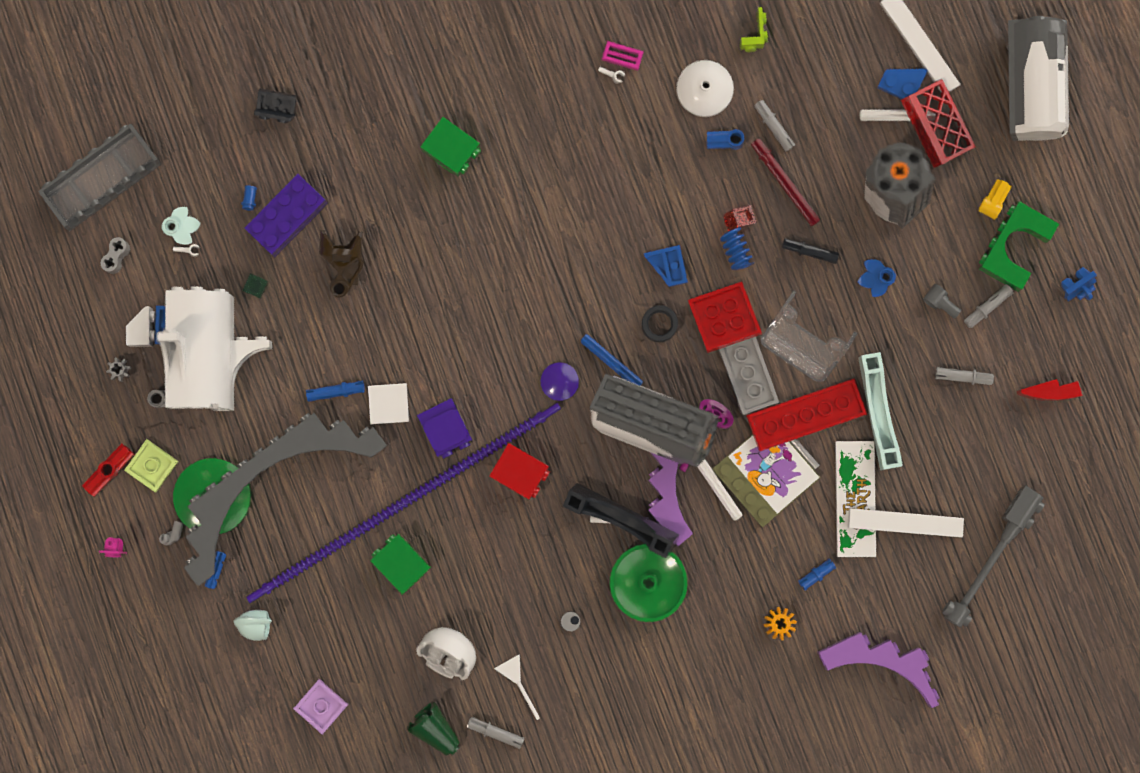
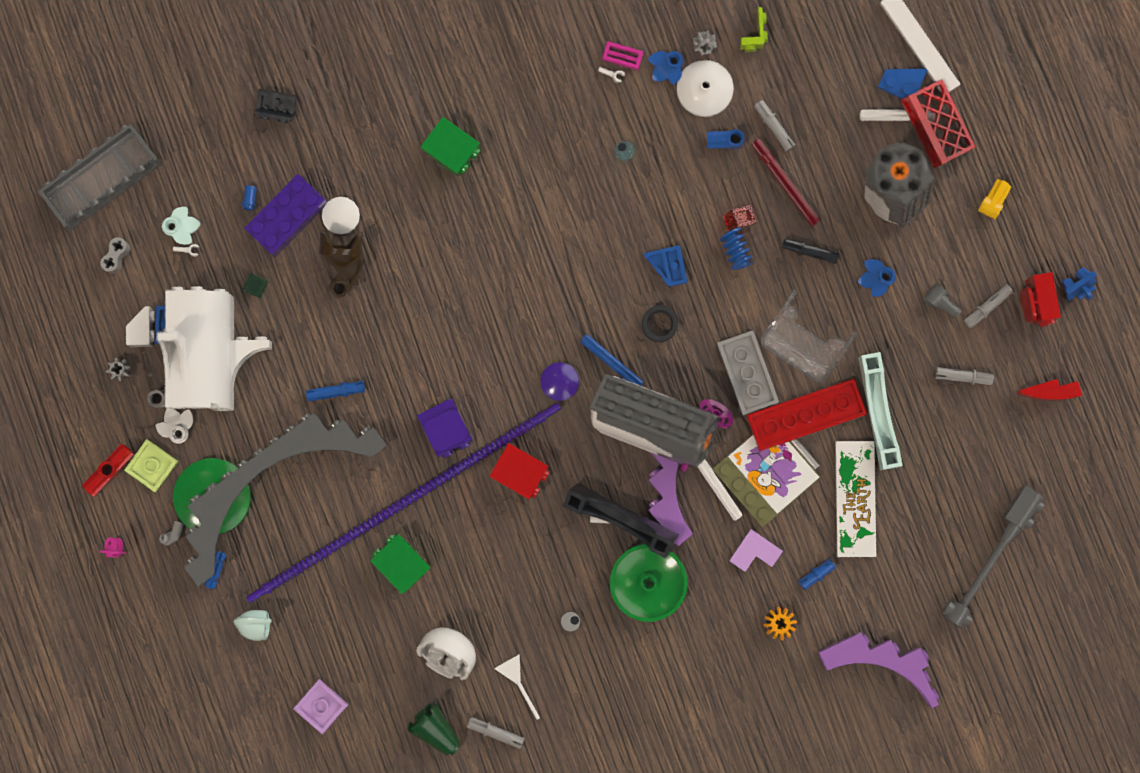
white tile [368,383,409,425] -> none
red plate [688,282,762,353] -> none
white tile [848,508,964,537] -> none
green arch [978,201,1059,292] -> none
piece [1008,16,1069,141] -> none
none -> white plate [155,408,193,444]
none -> white dish [322,197,360,235]
none -> clear light blue tile [615,141,634,161]
none -> blue plate [648,51,684,85]
none -> light grey gear [693,31,717,55]
none -> lavender tile [729,529,783,572]
none -> red brick [1020,272,1061,327]

